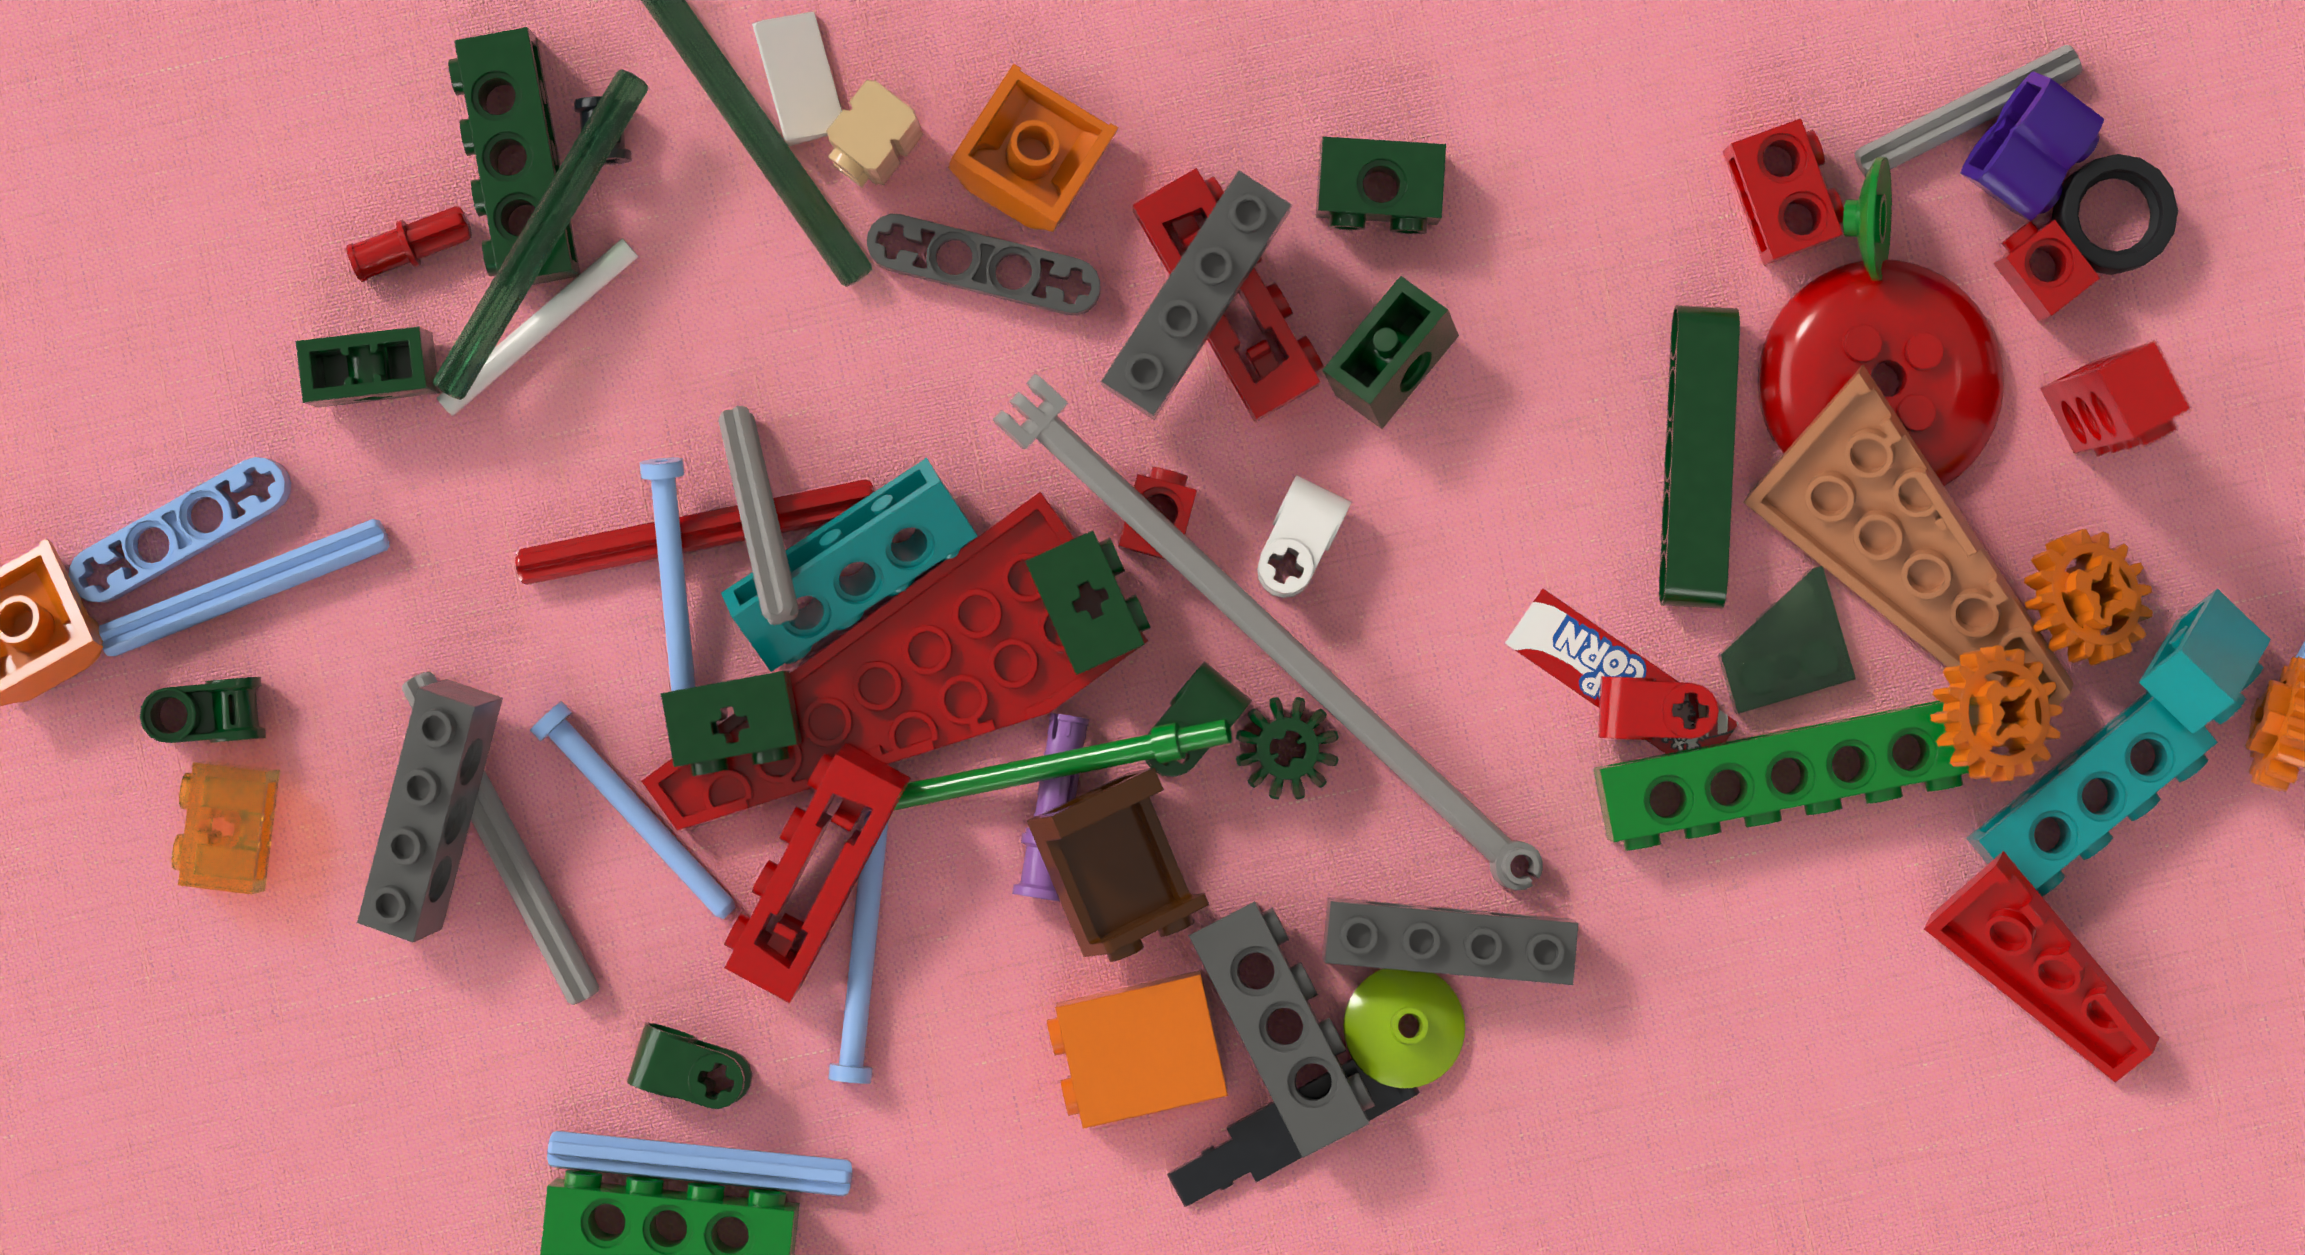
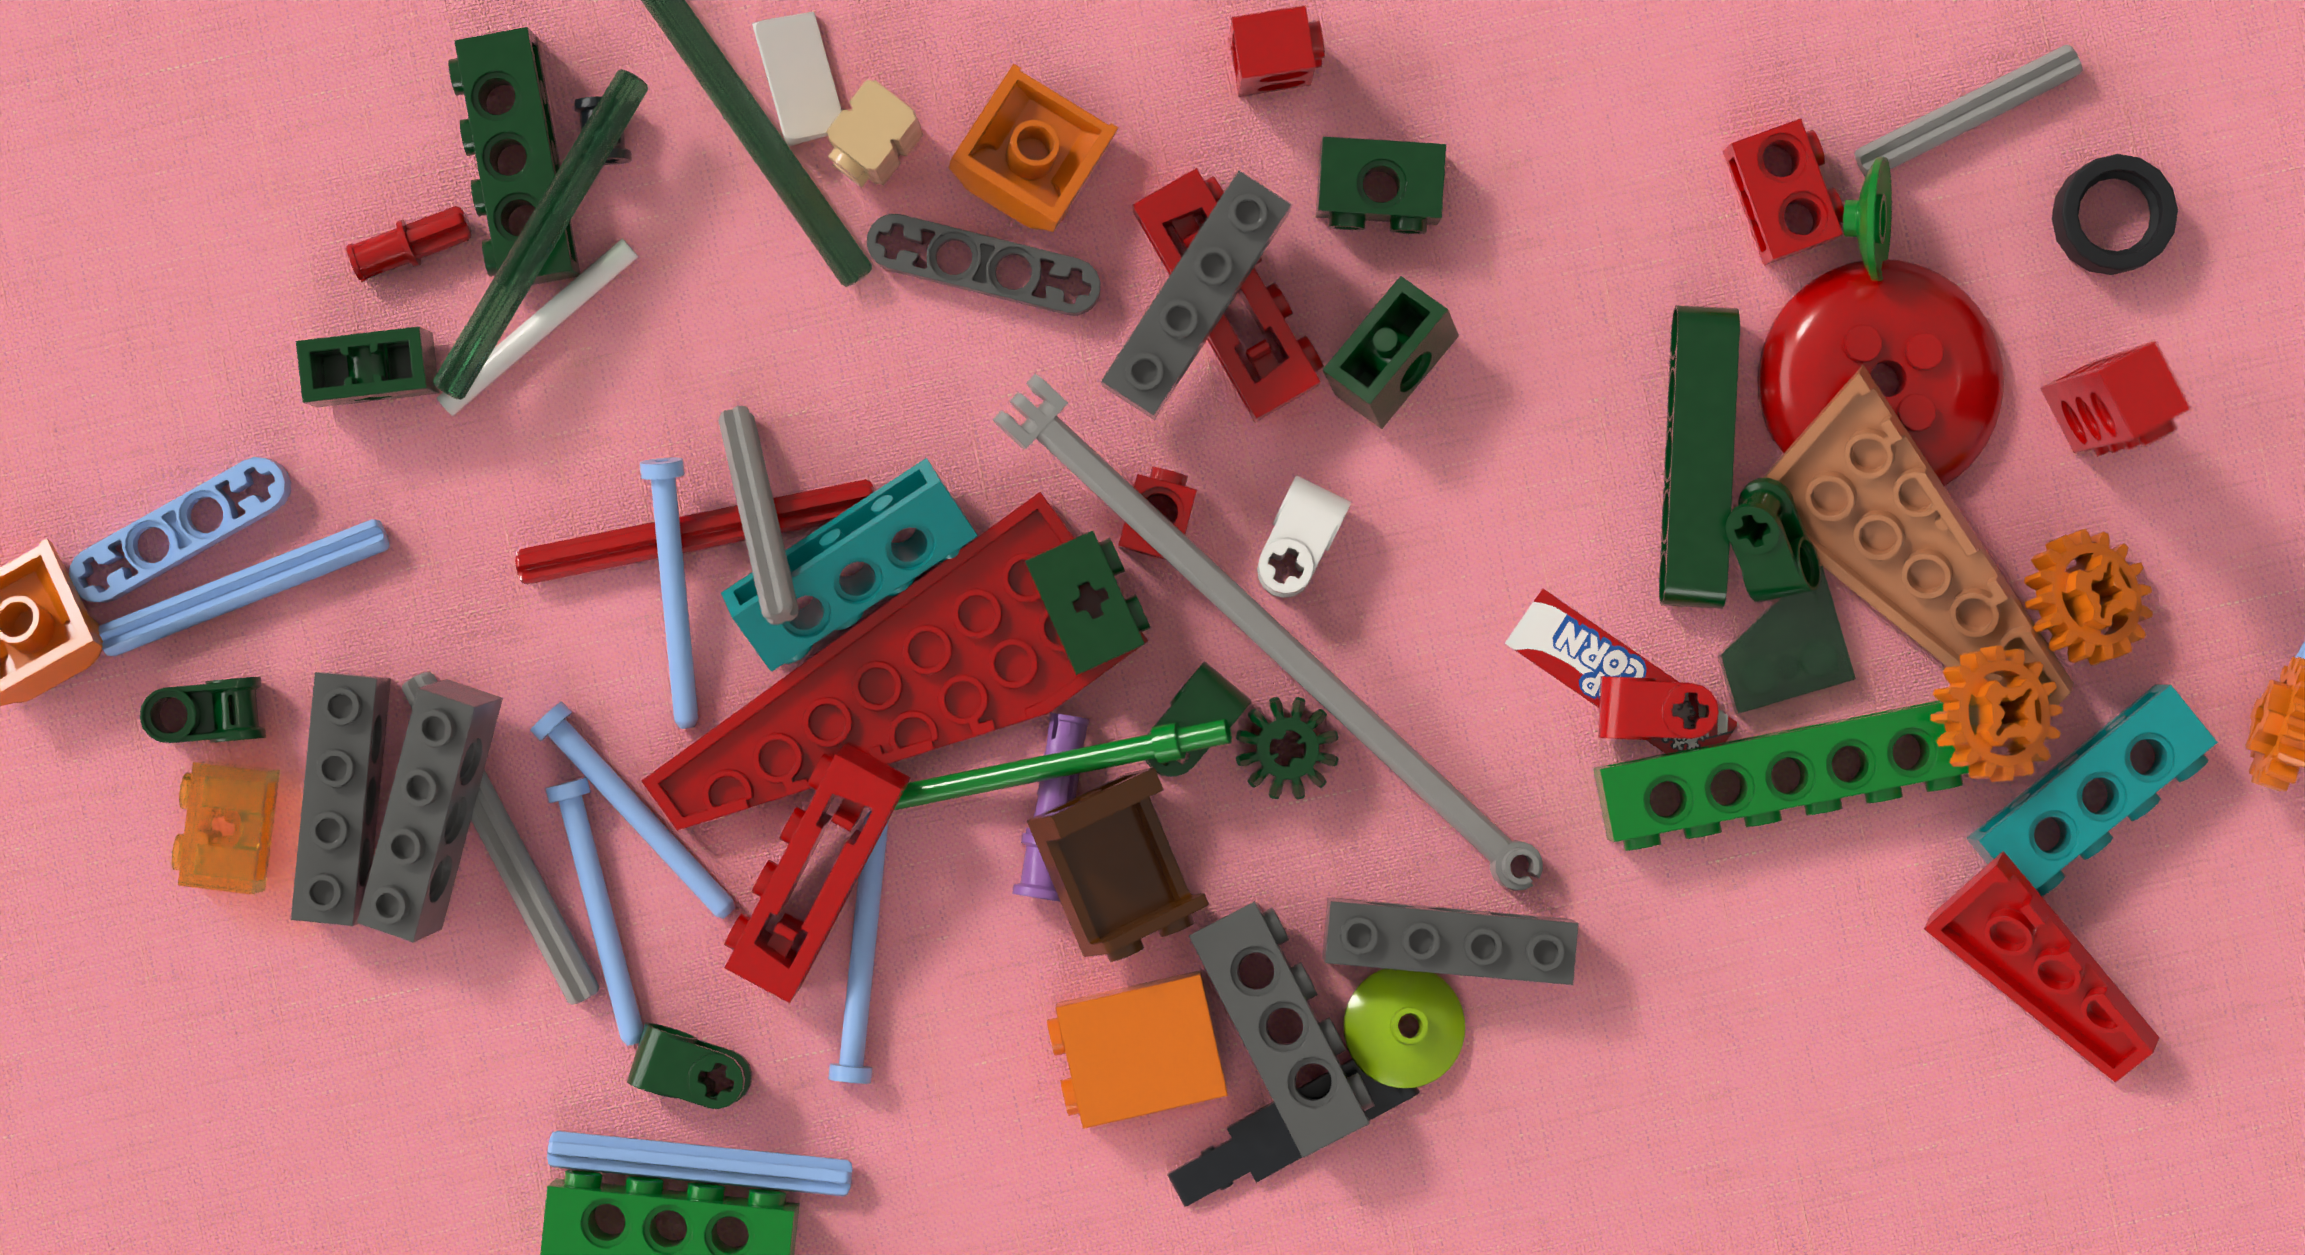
dark green brick [660,671,802,776] -> none
dark purple brick [1960,71,2104,221] -> none
red brick [1993,220,2100,321] -> none
teal brick [2139,588,2271,734] -> none
none -> dark grey brick [291,672,391,926]
none -> light blue bar [545,777,643,1046]
none -> red brick [1229,5,1325,97]
none -> dark green piece [1725,478,1821,602]

